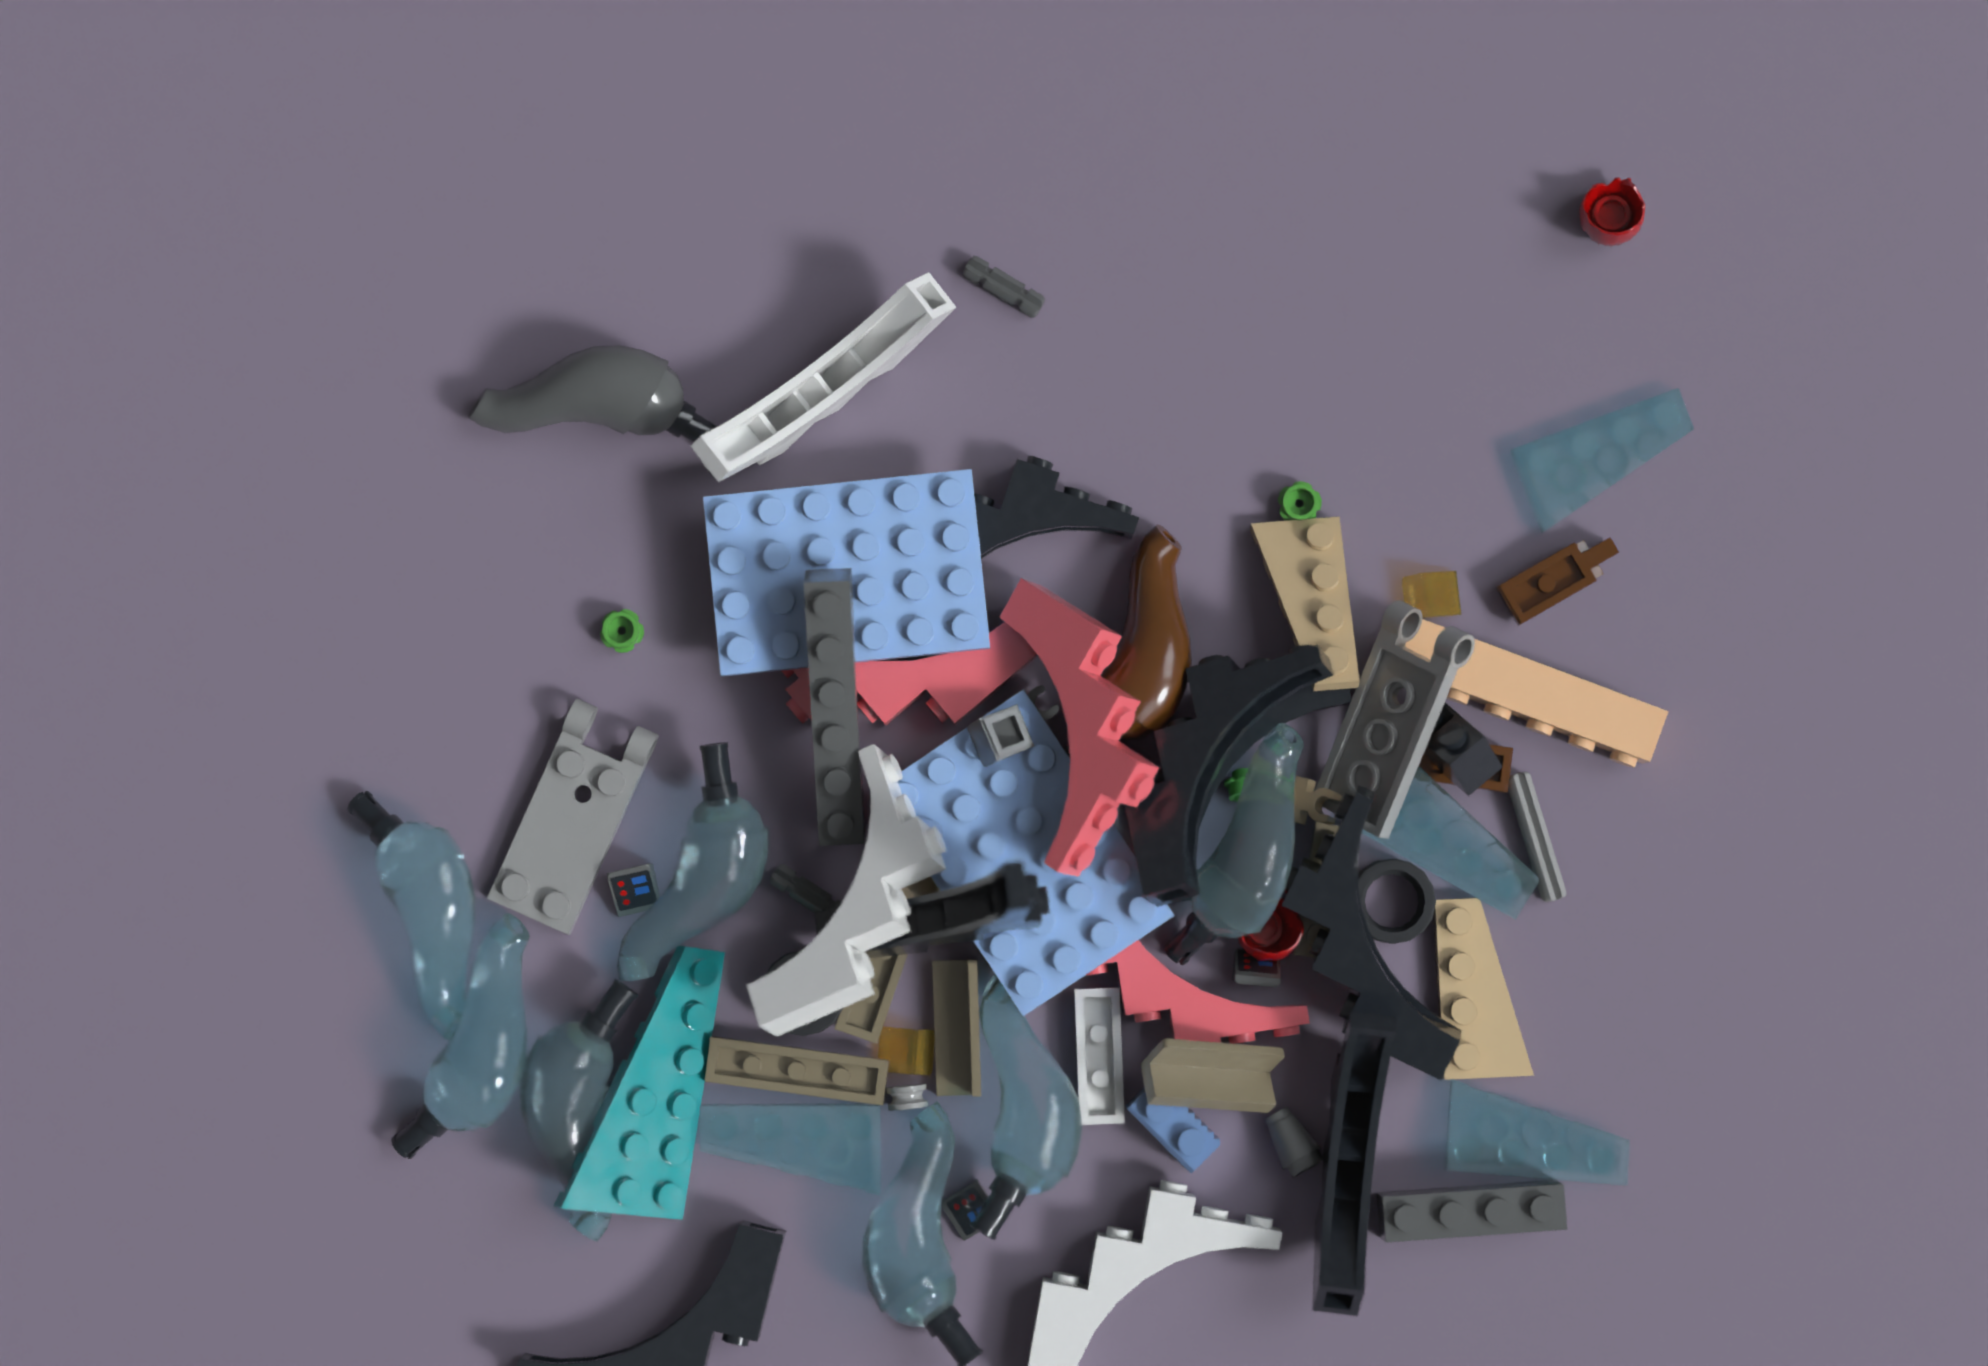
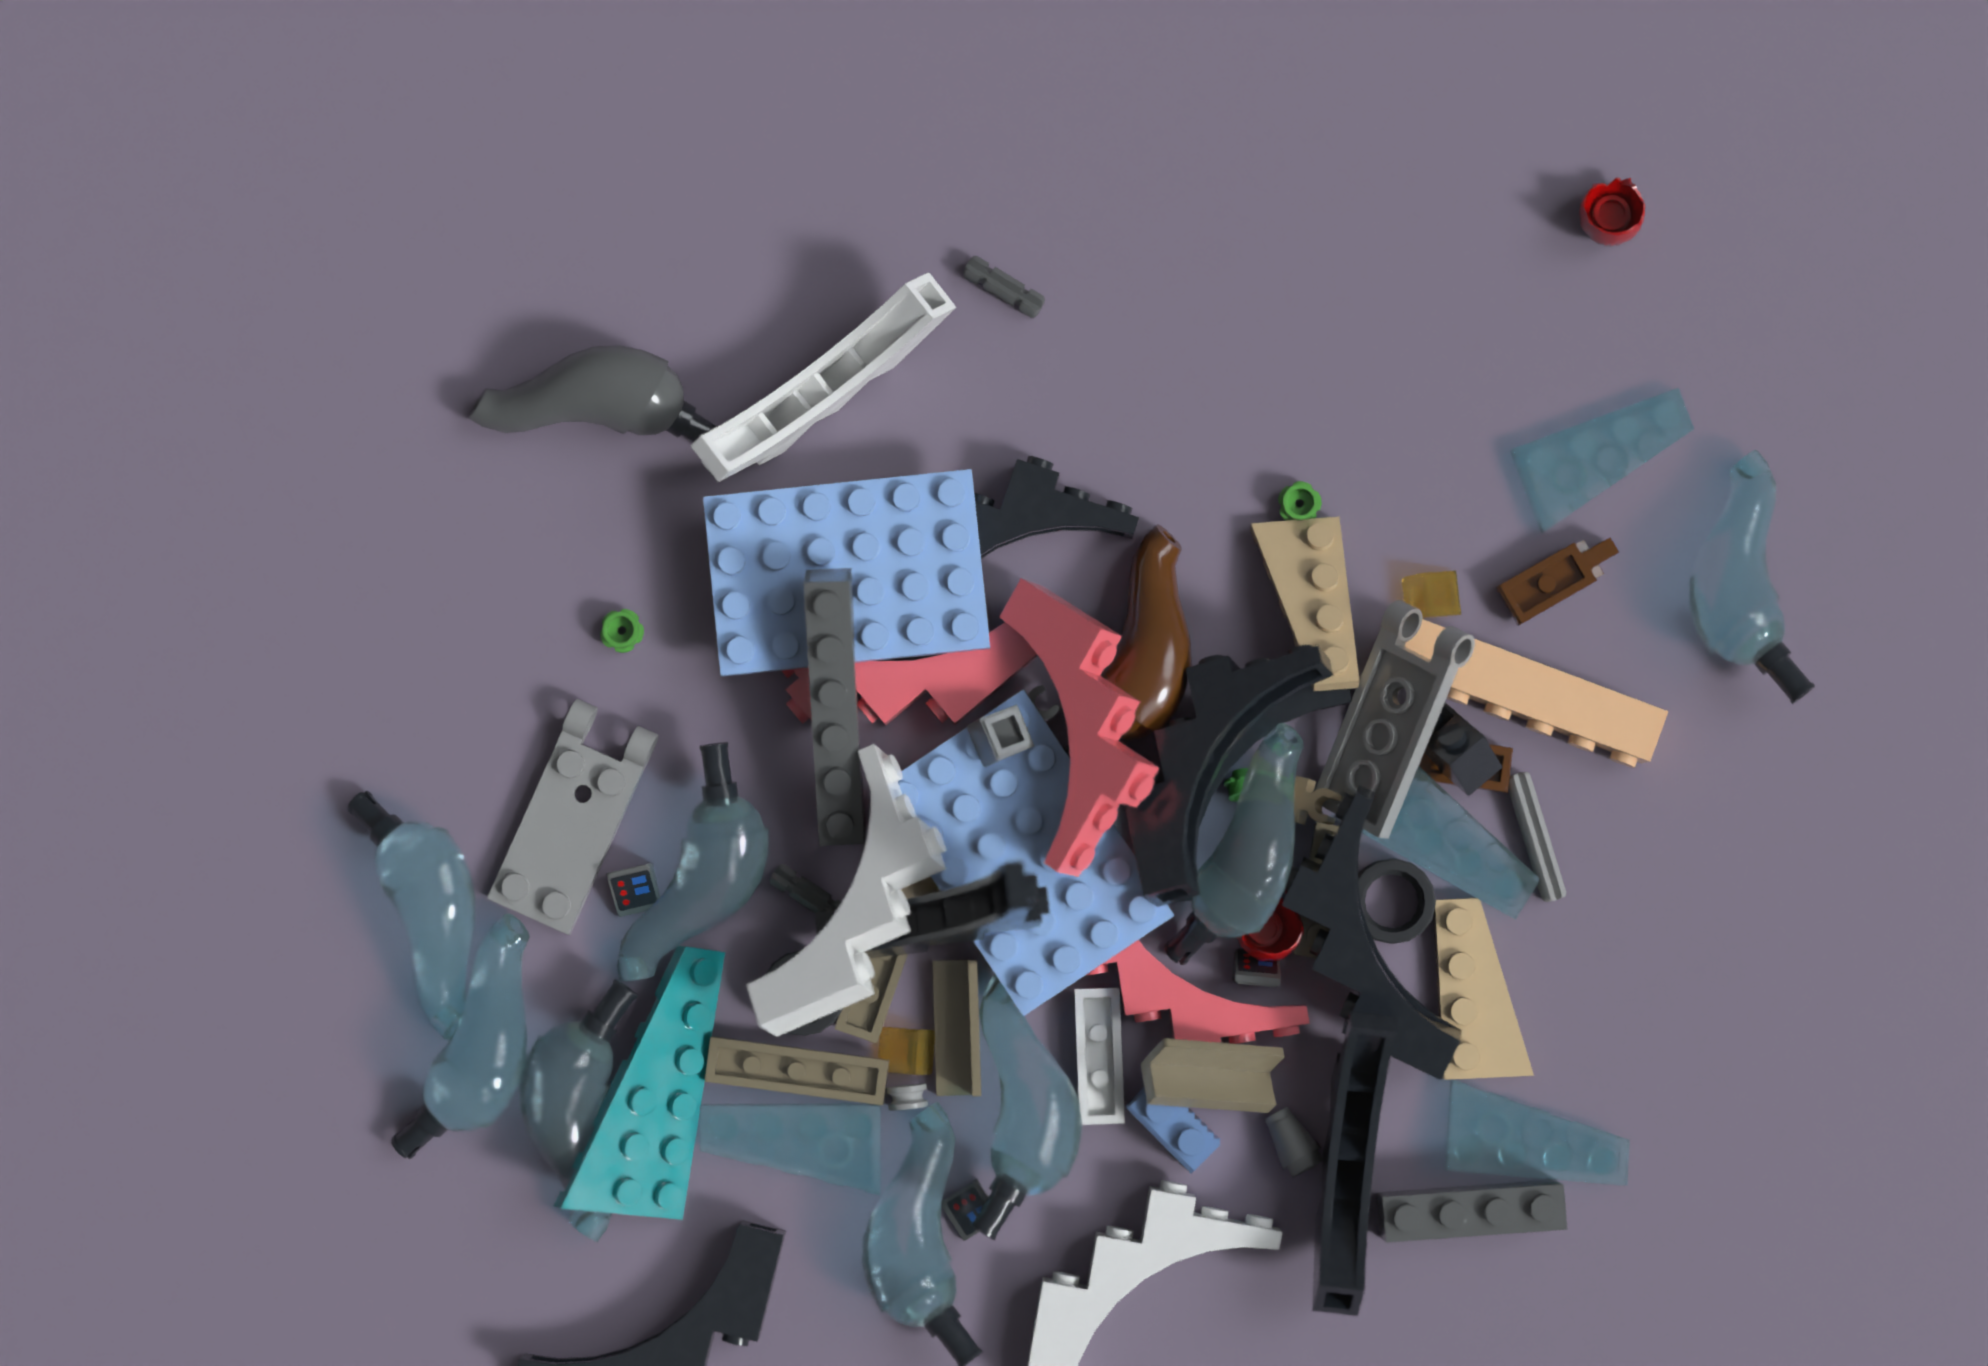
none -> clear light blue animal [1688,449,1815,704]

